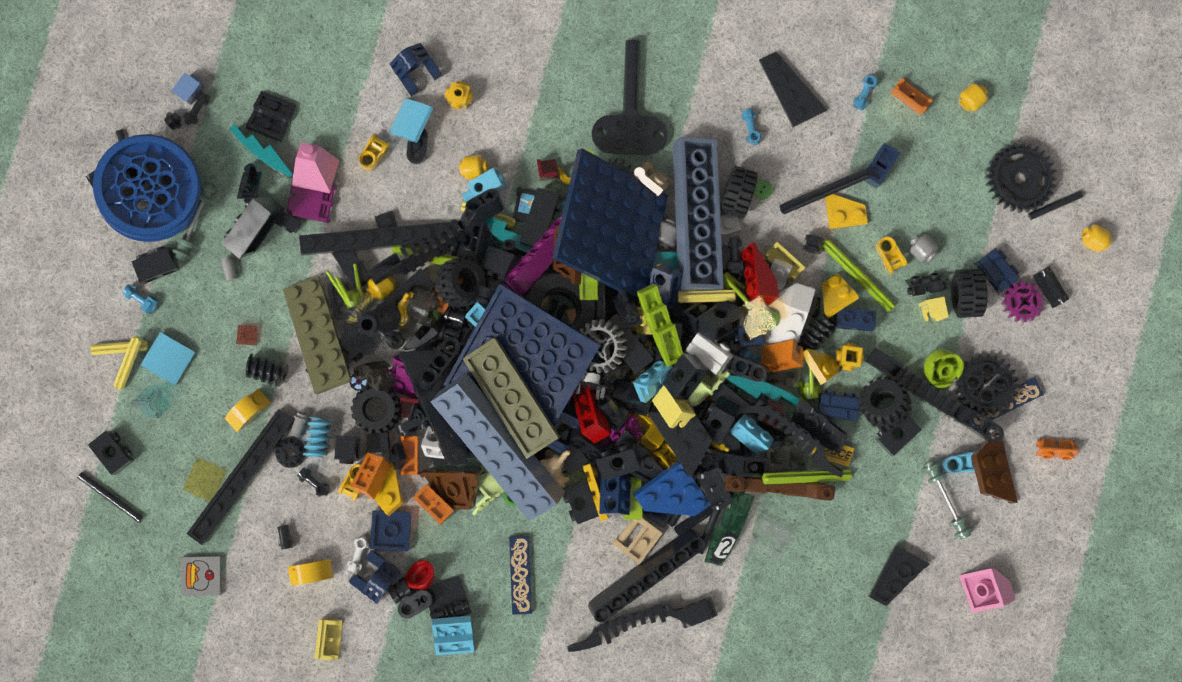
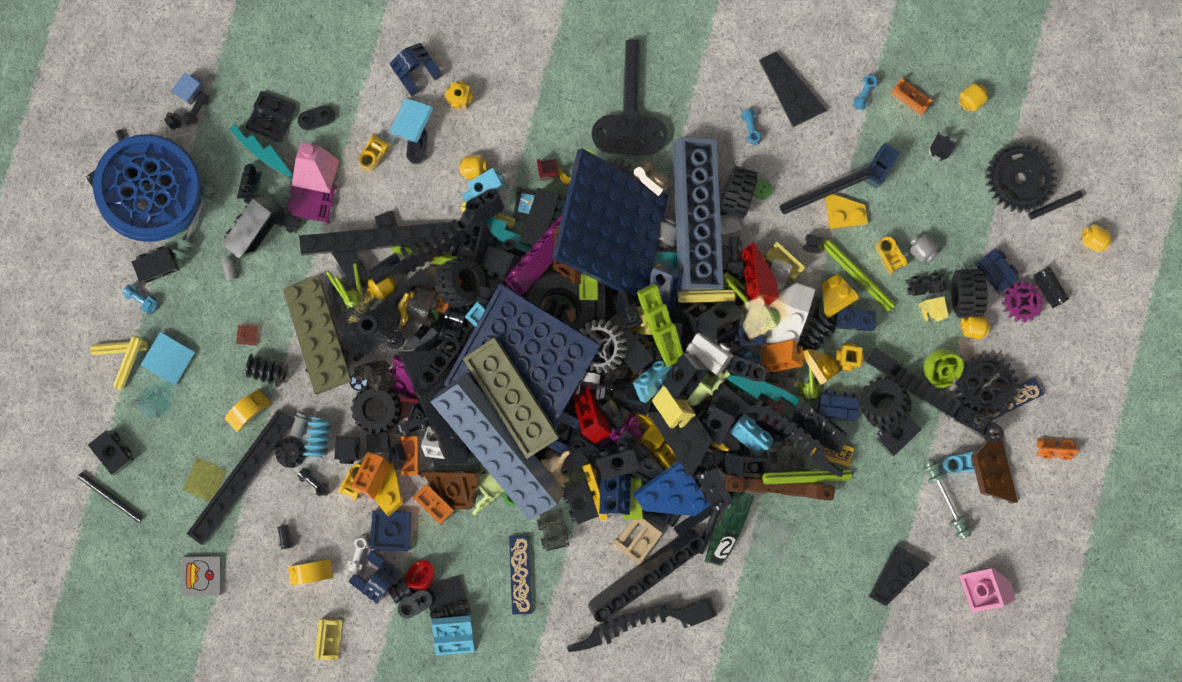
none -> black plate [298,105,336,131]
none -> clear smoke cylinder [537,509,570,551]
none -> black piece [929,132,957,161]
none -> yellow head [960,316,990,340]

